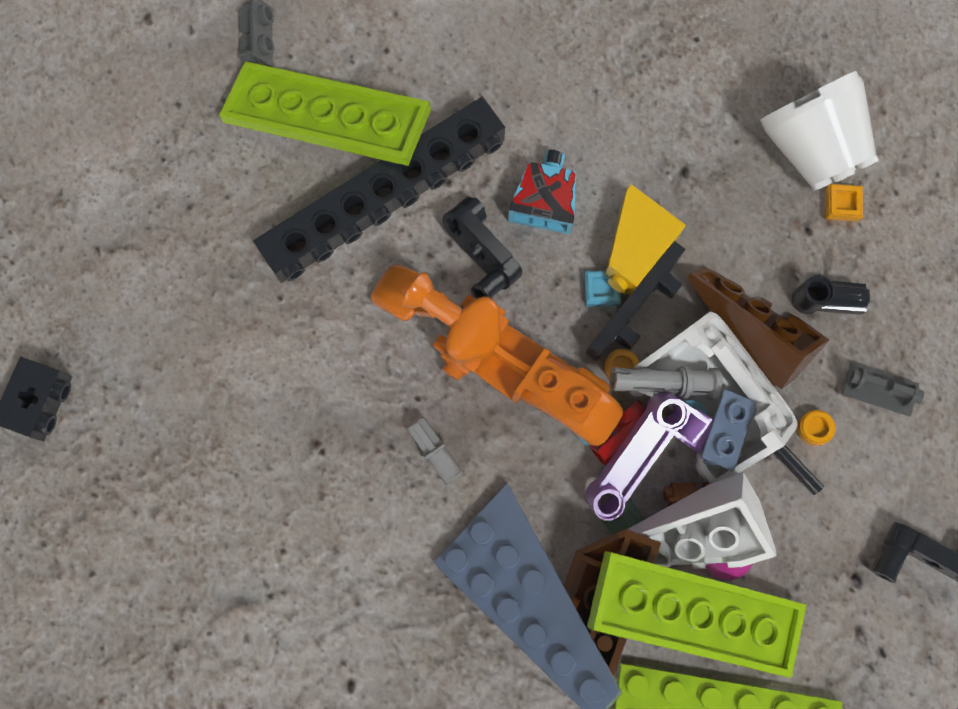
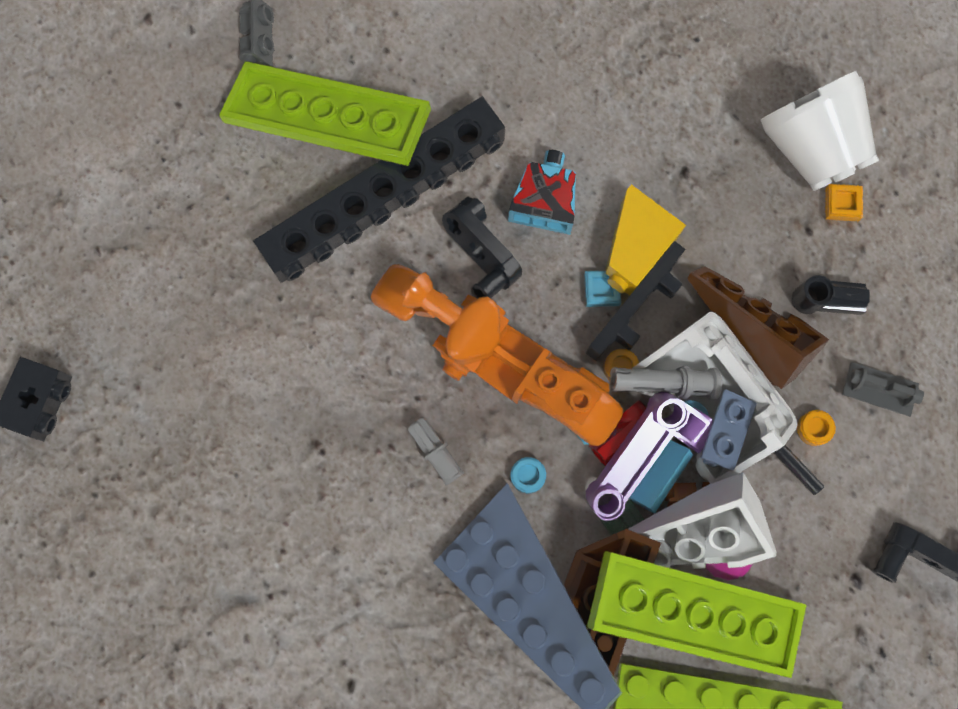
none -> medium azure tile [510,457,546,494]
none -> medium azure tile [629,440,694,514]

